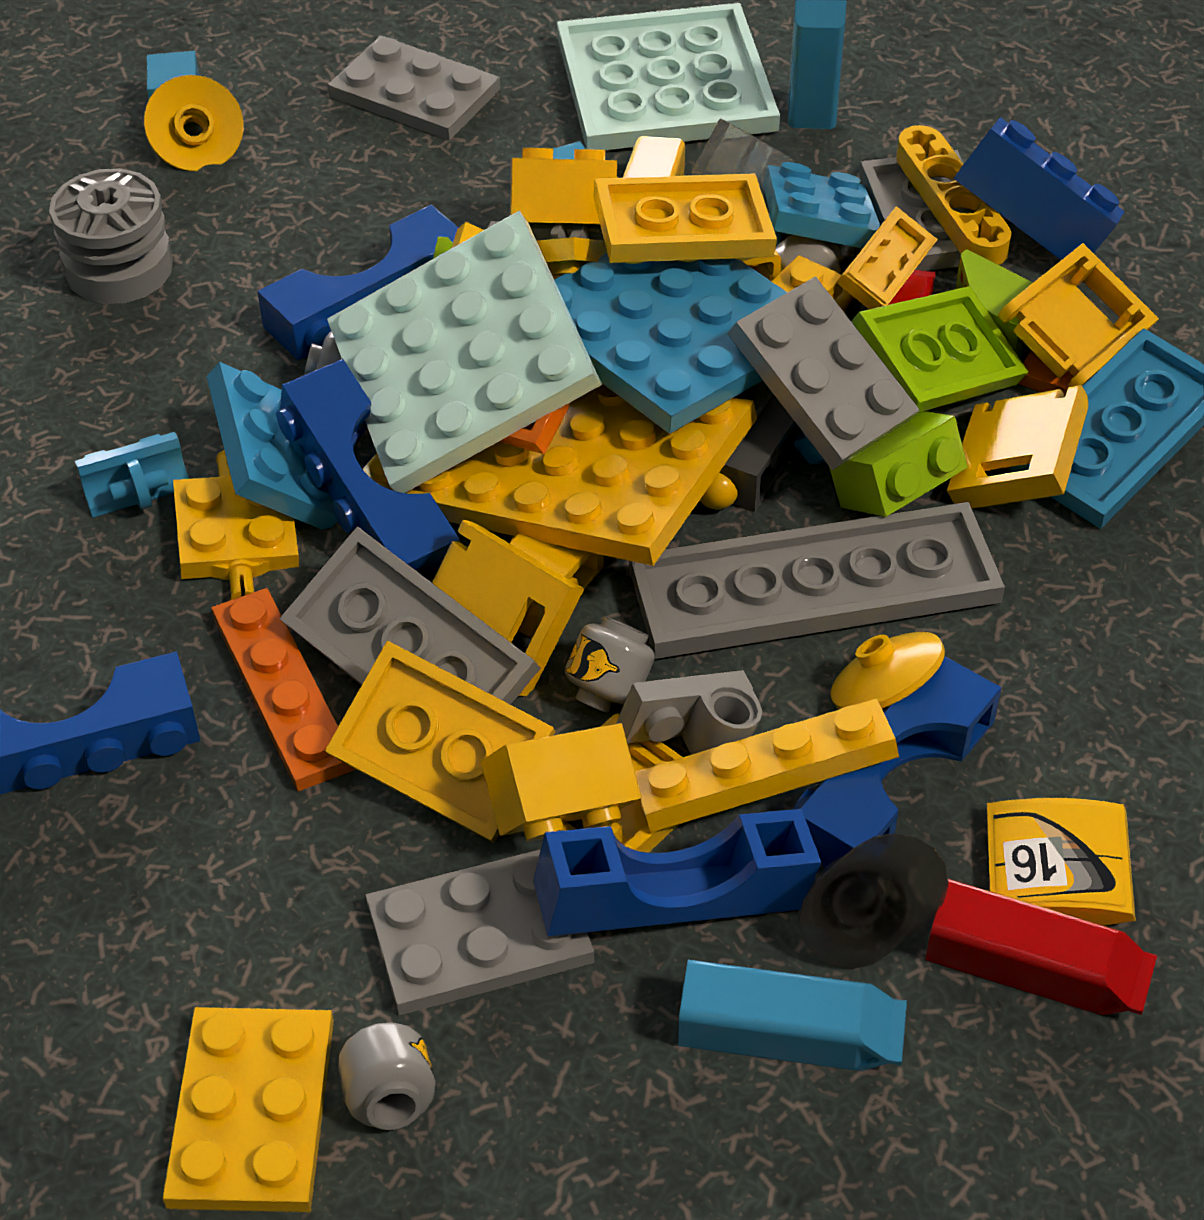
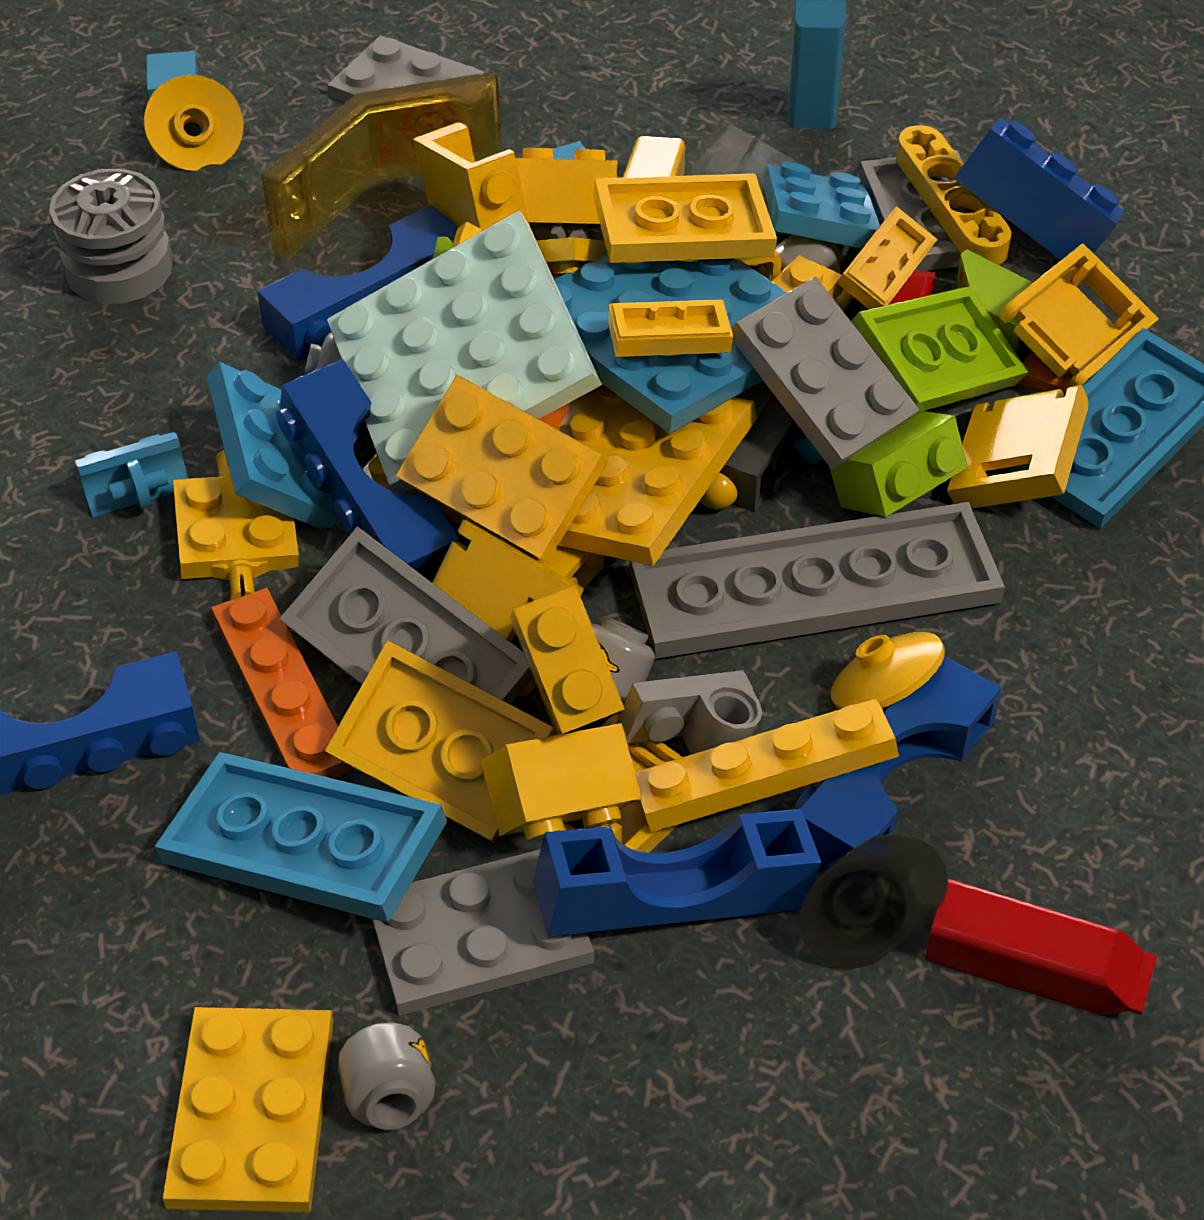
light aqua plate [557,3,780,150] -> none
dark azure piece [678,960,907,1071] -> none
slope [987,798,1136,926] -> none
none -> dark azure plate [155,752,447,923]
none -> clear yellow windscreen [261,72,502,259]
none -> yellow plate [395,375,608,564]
none -> yellow panel [413,122,529,230]
none -> yellow panel [510,584,625,734]
none -> yellow plate [608,300,733,357]

